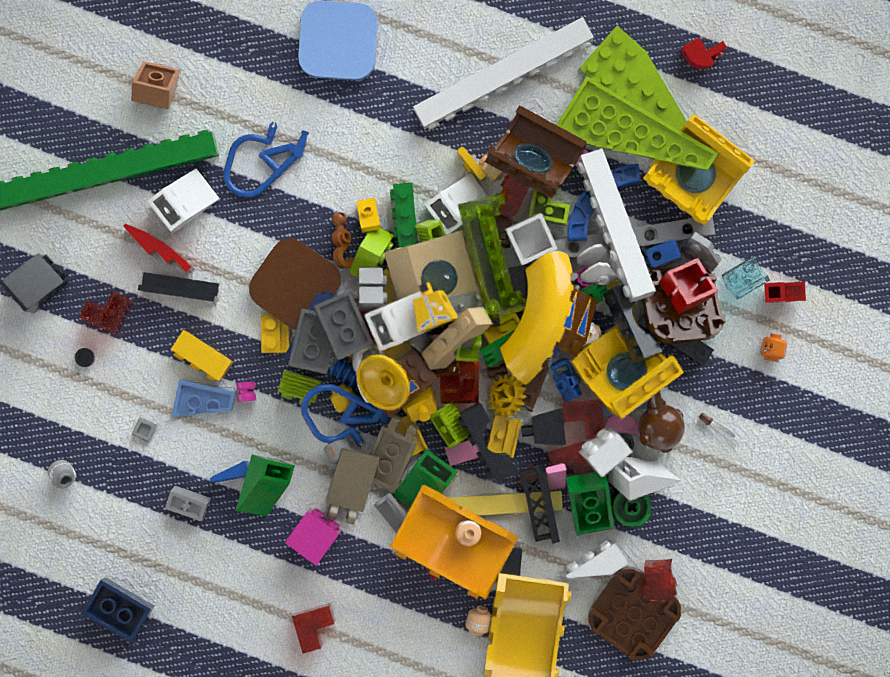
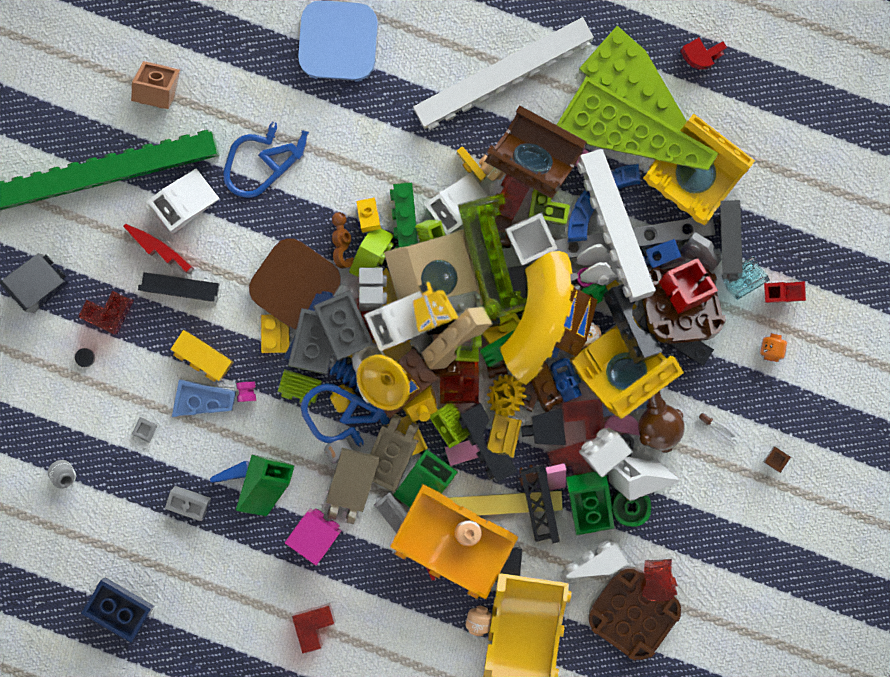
none -> reddish brown plate [531,362,563,412]
none -> dark grey slope [720,200,743,281]
none -> reddish brown tile [763,446,791,473]

